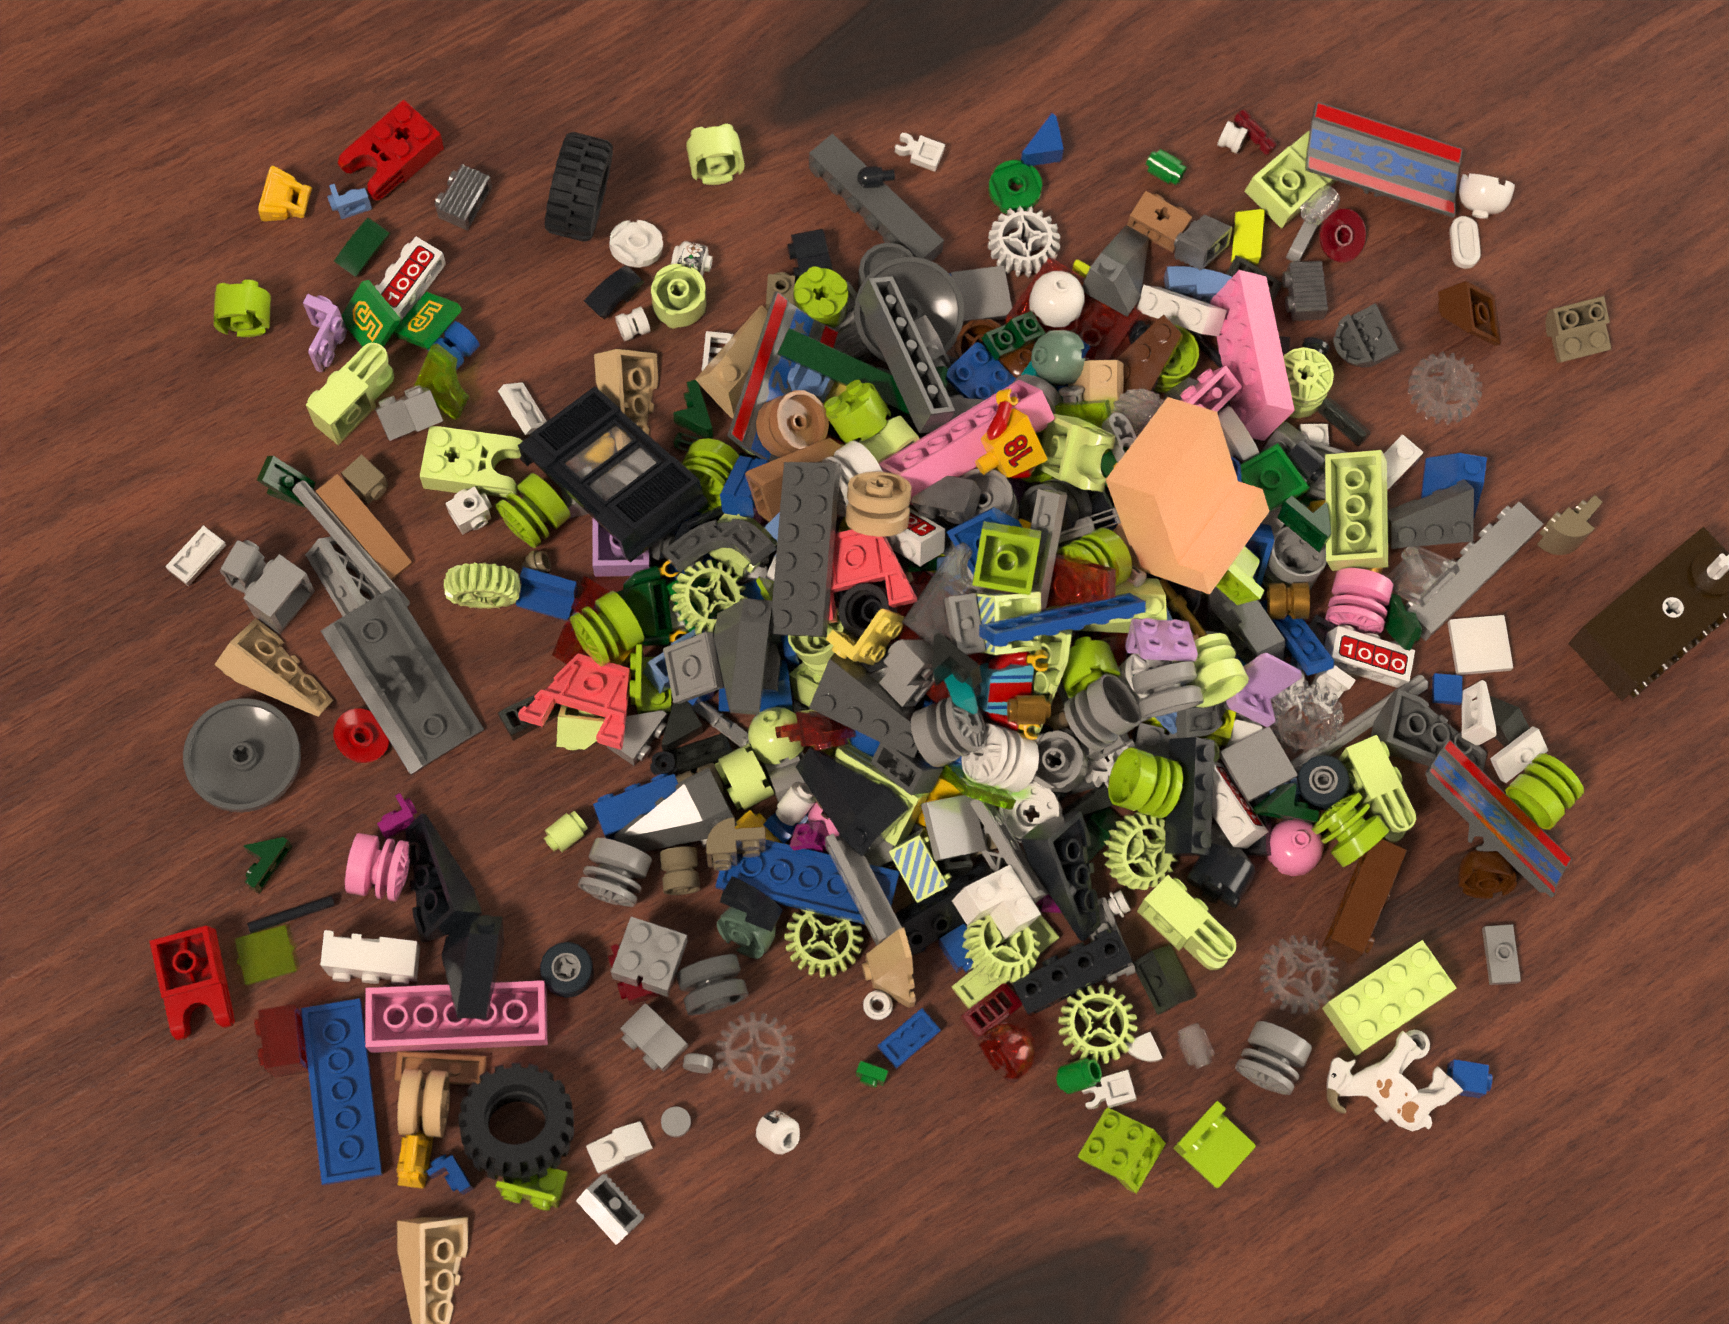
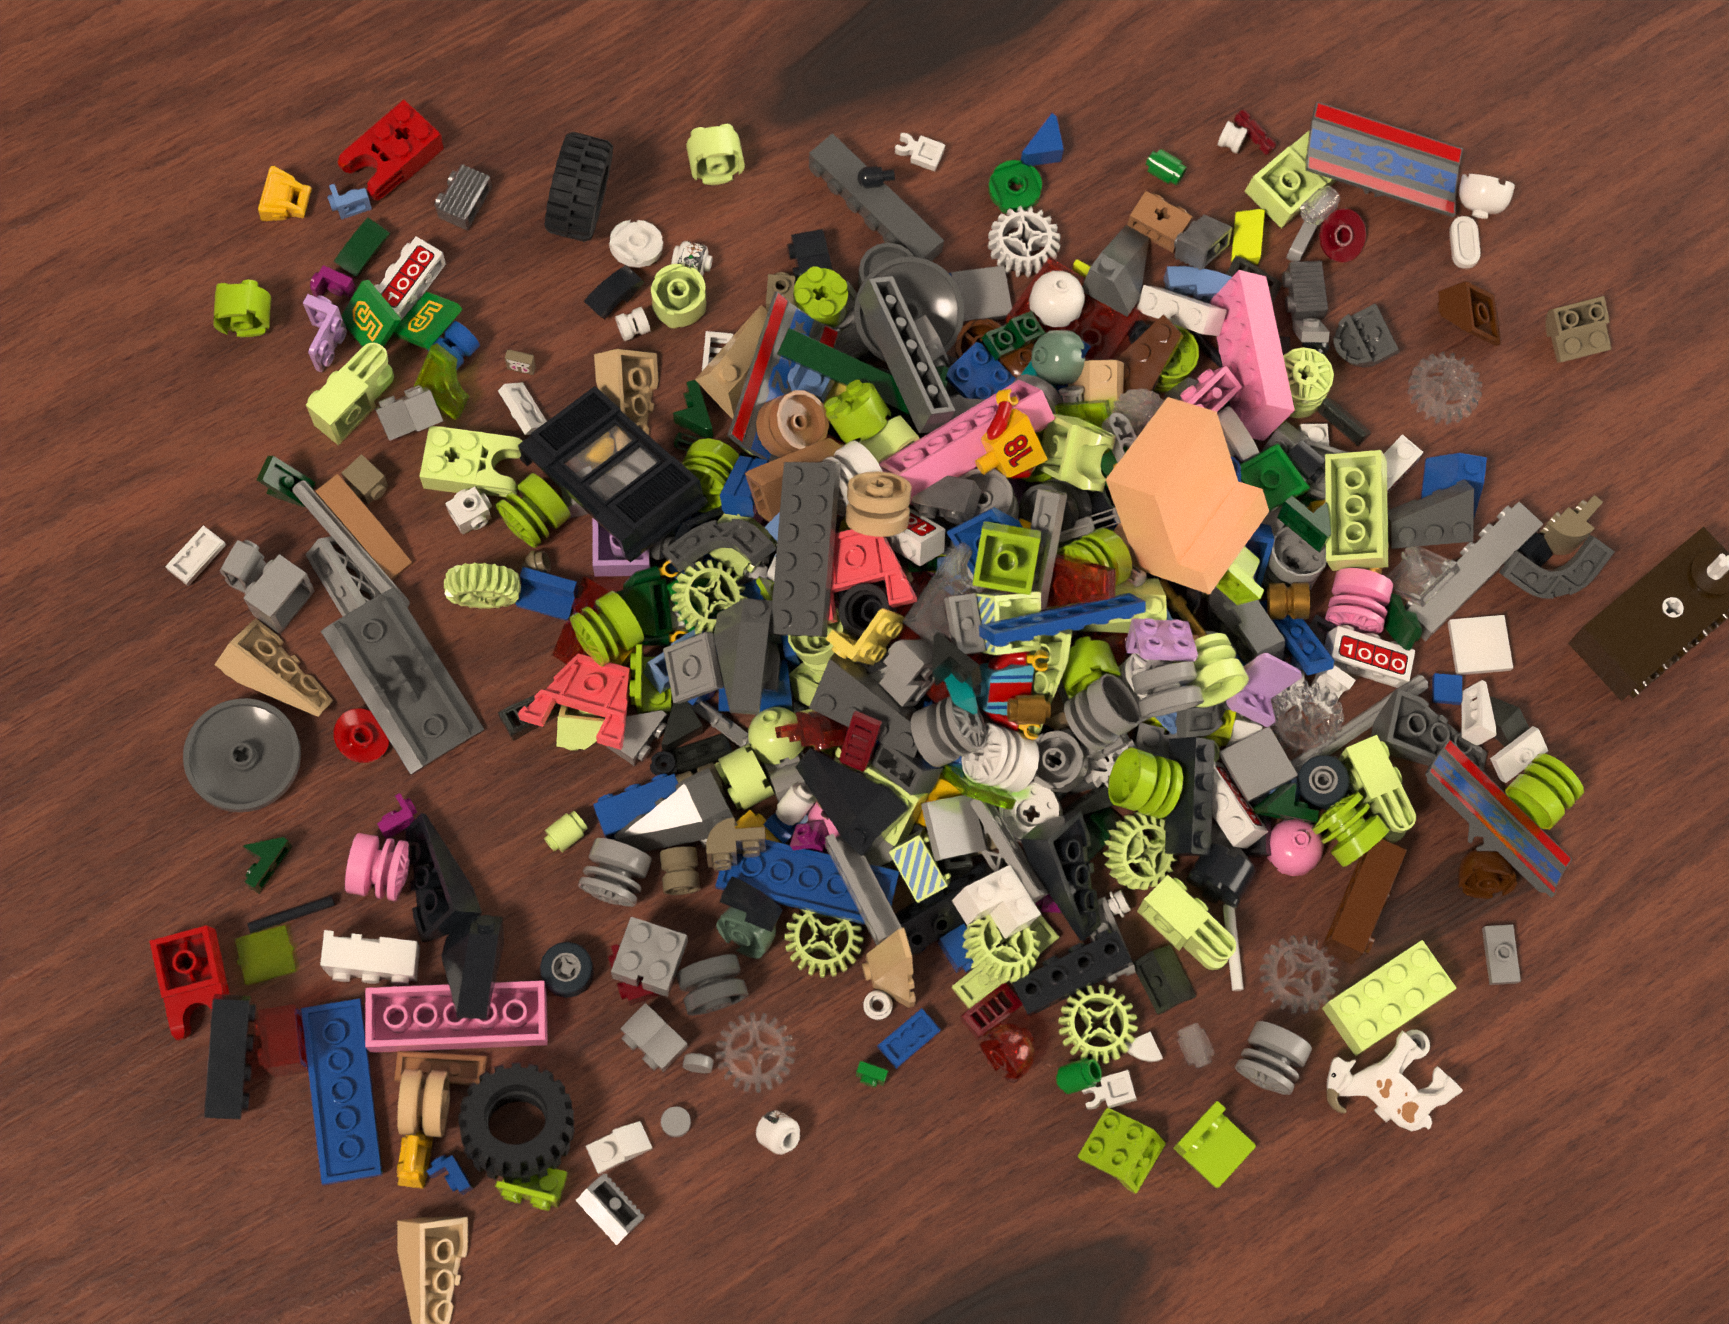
blue brick [1446,1060,1492,1098] -> none
none -> black brick [204,994,256,1120]
none -> magenta bracket [310,265,356,298]
none -> dark tan tile [505,350,536,375]
none -> dark red slope [839,711,882,771]
none -> white bar [1223,904,1244,991]
none -> light grey plate [1292,318,1329,342]
none -> dark grey plate [1499,535,1615,599]
none -> black plate [1518,533,1553,567]

